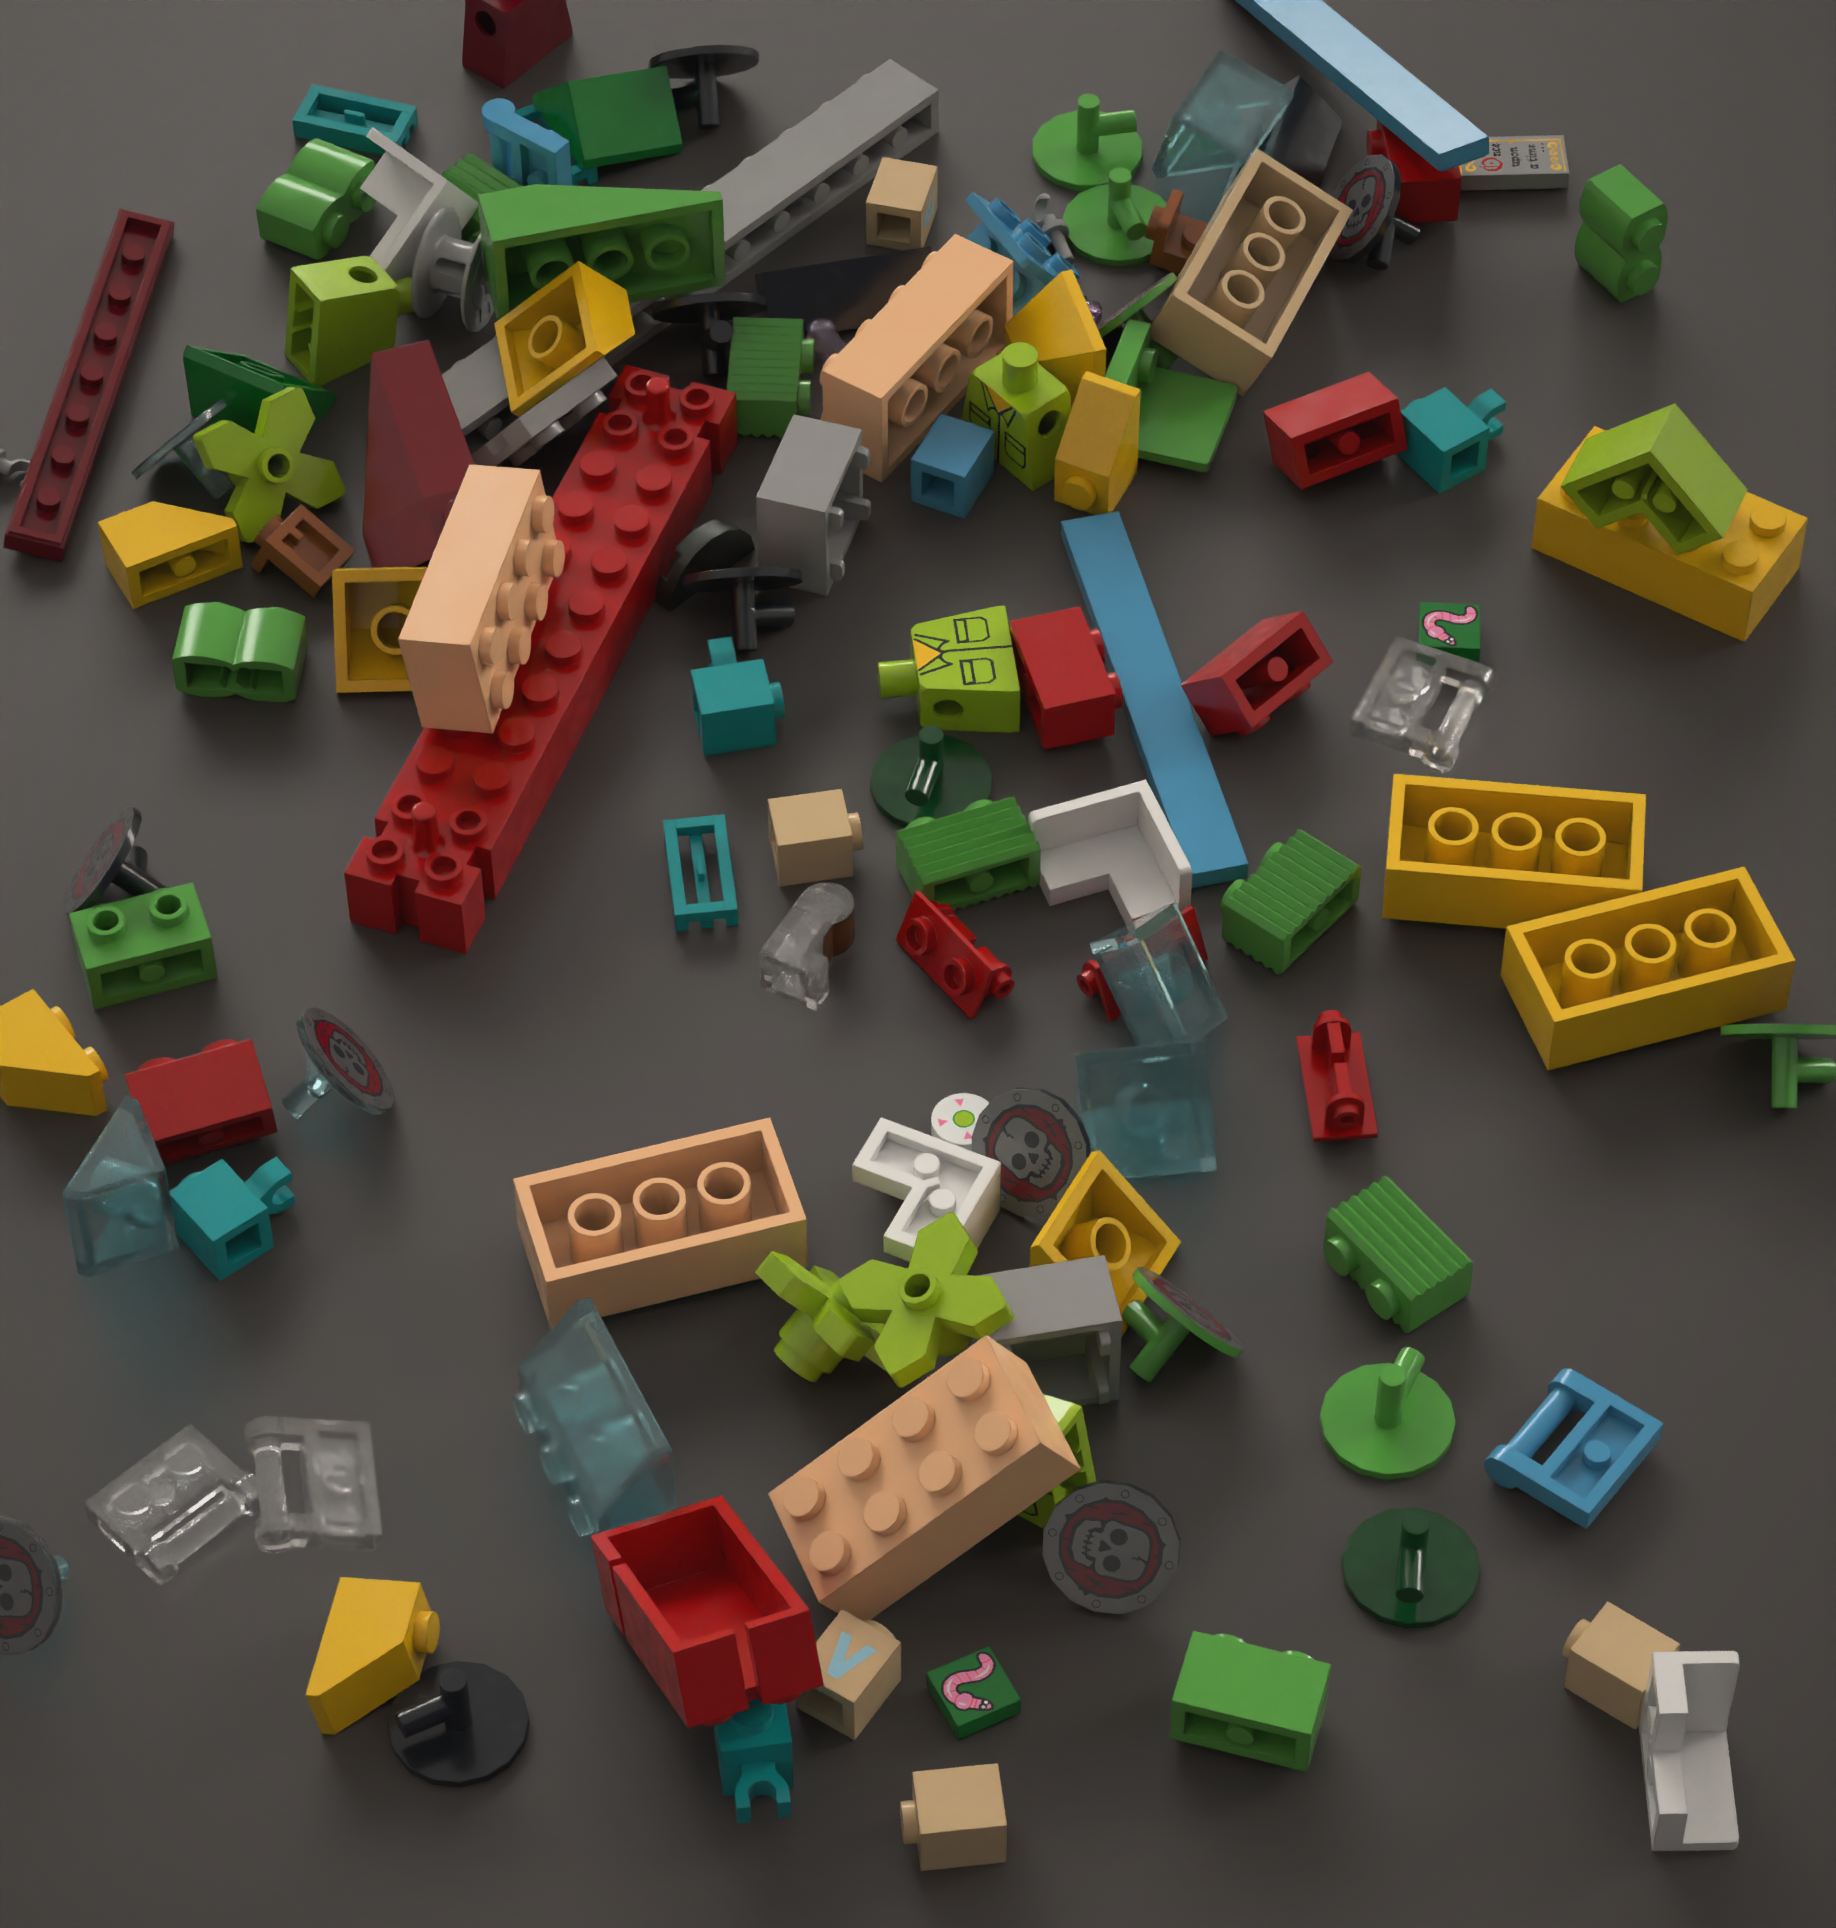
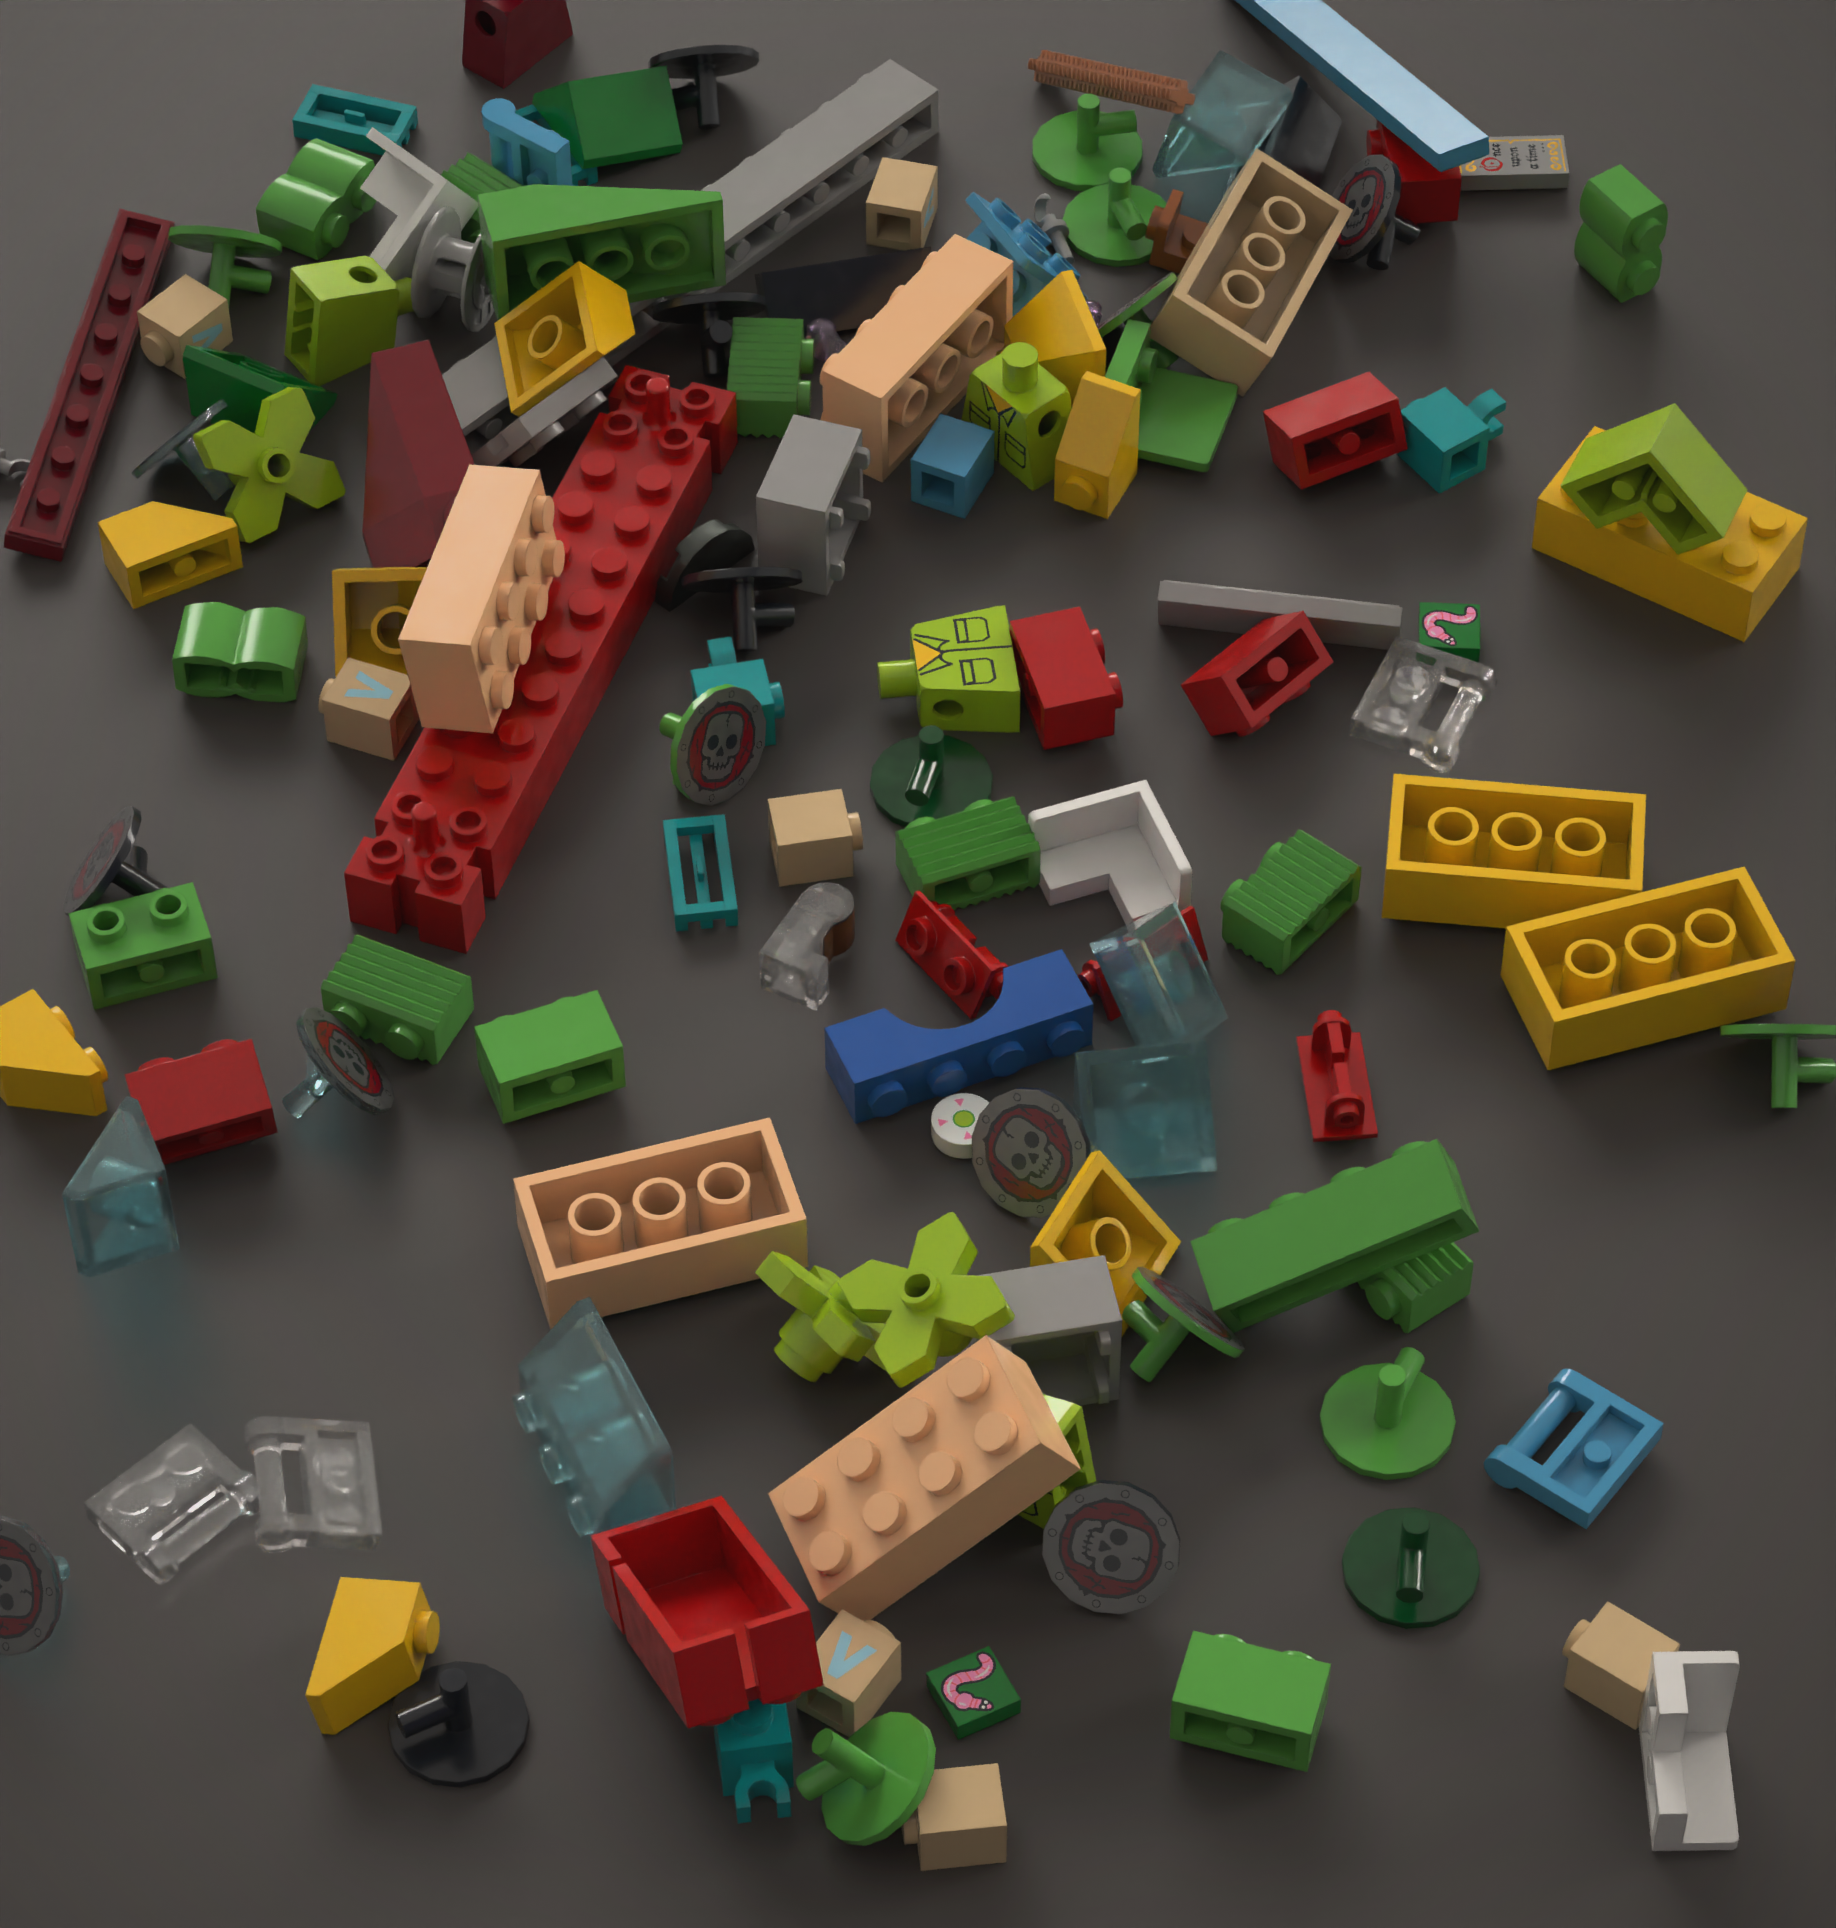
teal brick [168,1156,296,1281] -> none
dark orange bracket [250,504,356,598] -> none
white panel [852,1117,1001,1262] -> none
dark azure tile [1061,511,1249,888] -> none
none -> tan brick [137,274,233,379]
none -> bright green shield [168,225,283,308]
none -> tan brick [319,657,420,761]
none -> bright green brick [321,935,474,1065]
none -> bright green brick [474,990,626,1124]
none -> shield [659,684,766,806]
none -> bright green shield [796,1712,936,1846]
none -> blue arch [824,949,1094,1124]
none -> nougat axle [1028,50,1195,114]
none -> light grey tile [1158,580,1403,651]
none -> bright green brick [1190,1139,1479,1333]

